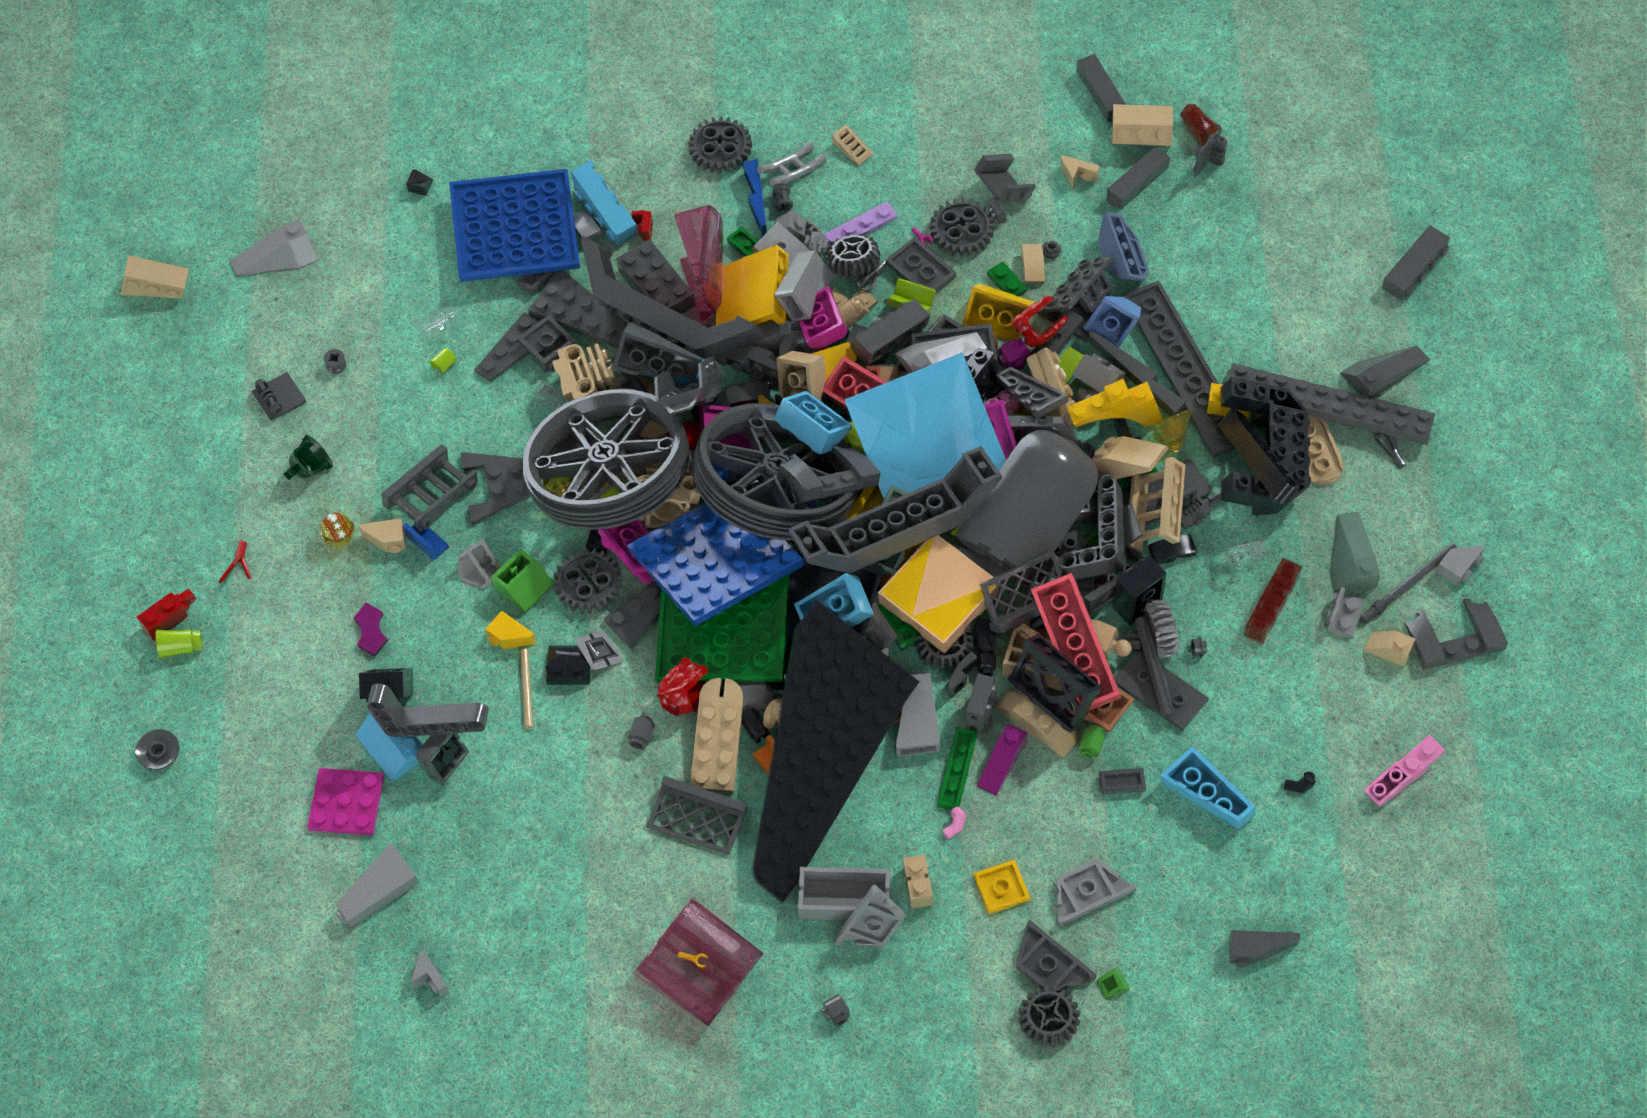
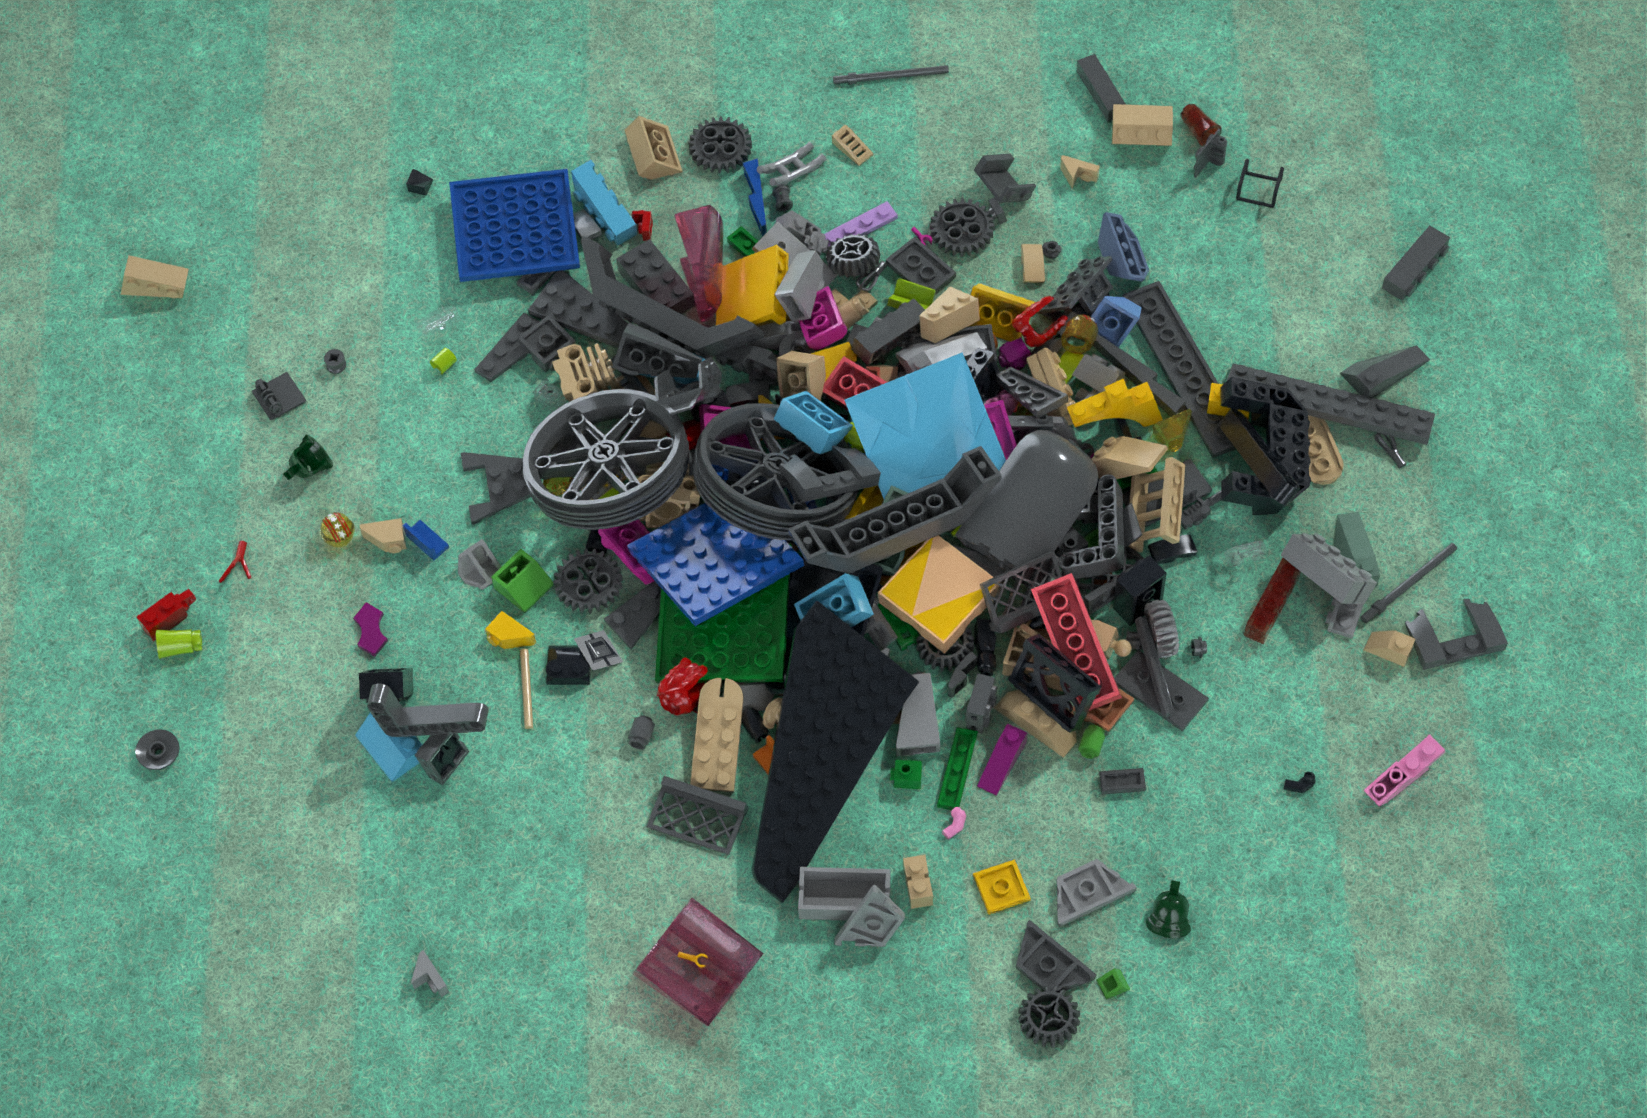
light grey wedge [230,219,318,277] -> none
dark pink plate [307,768,385,836] -> none
light grey slope [336,843,419,928] -> none
dark grey fence [381,444,478,534] -> none
dark grey plate [821,994,850,1026] -> none
green plate [987,261,1027,296] -> none
dark grey brick [1106,146,1170,210] -> none
medium azure wedge [1160,746,1255,830] -> none
dark grey slope [1230,930,1300,967] -> none
light grey slope [1436,545,1484,586] -> none
none -> tan slope [624,116,683,180]
none -> dark grey bar [833,65,949,85]
none -> green brick [890,760,922,789]
none -> tan wedge [919,286,980,343]
none -> clear yellow helmet [1061,314,1099,354]
none -> dark green helmet [1146,880,1191,938]
none -> black piece [1236,159,1284,208]
none -> light grey piece [1281,533,1377,604]

